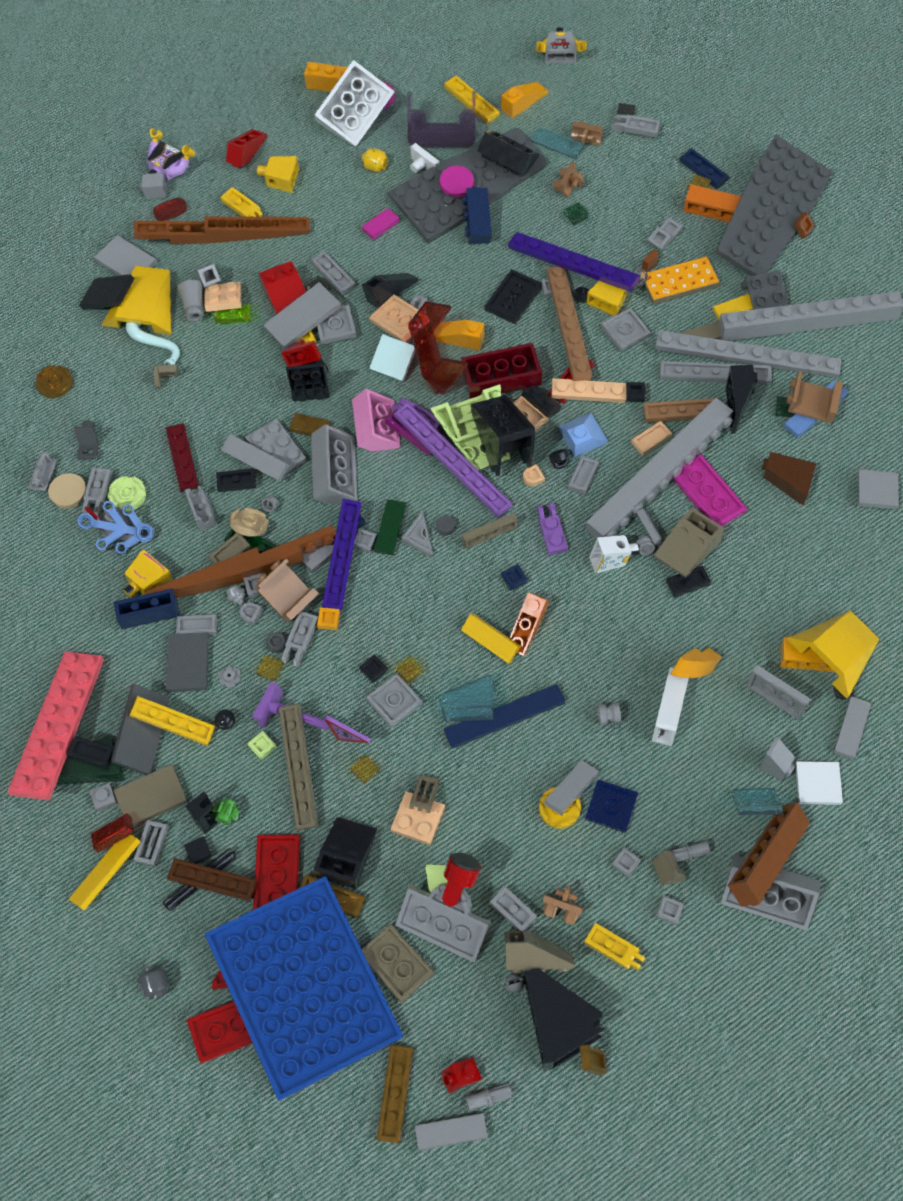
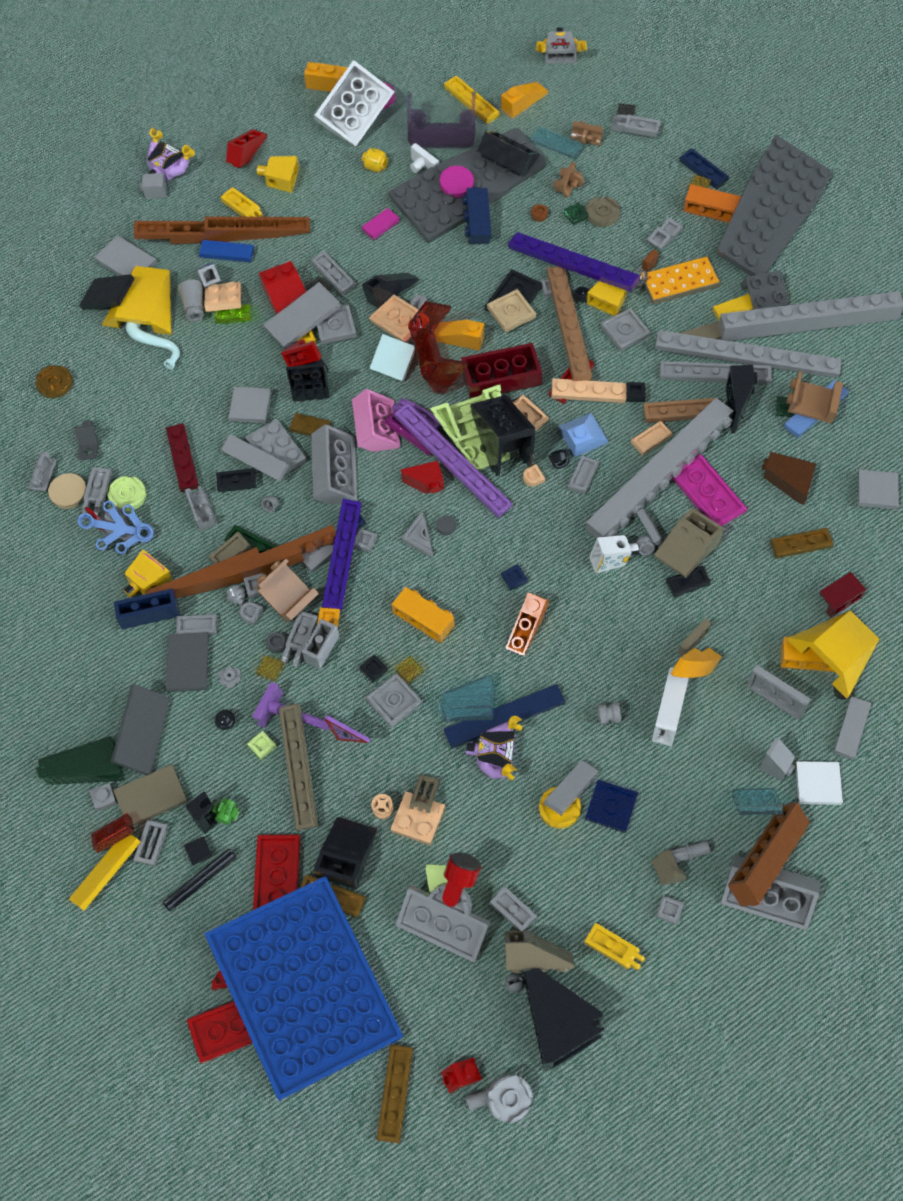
coral plate [8,652,104,801] -> none
black tile [67,736,114,769] -> none
yellow tile [129,696,215,746] -> none
dark grey head [138,964,170,1000] -> none
clear red tile [153,198,187,221] -> none
dark tan tile [153,364,180,388] -> none
reddish brown tile [167,858,257,902] -> none
tan tile [229,508,269,536] -> none
clear yellow tile [350,754,380,785] -> none
dark tan tile [361,923,435,1004] -> none
dark green tile [374,499,406,556] -> none
light grey tile [415,1113,488,1151] -> none
dark tan tile [461,513,518,549] -> none
yellow tile [461,613,521,664] -> none
black plate [521,385,561,418] -> none
medium lavender hinge [537,502,568,555] -> none
medium nougat hips [543,885,584,925] -> none
pearl gold tile [580,1045,607,1075] -> none
light grey tile [611,847,642,879] -> none
dark orange tile [794,212,814,238] -> none
none -> blue tile [199,240,254,262]
none -> light grey tile [229,387,271,423]
none -> light grey brick [302,619,340,669]
none -> light nougat wheel [371,794,394,819]
none -> light orange brick [391,587,455,643]
none -> red slope [401,461,444,494]
none -> torso [466,716,522,780]
none -> light grey tile [486,1074,533,1123]
none -> tan tile [487,289,536,333]
none -> dark orange tile [531,204,548,222]
none -> dark tan tile [586,197,620,227]
none -> dark tan tile [678,618,711,657]
none -> pearl gold tile [770,528,833,559]
none -> dark red panel [819,572,866,618]

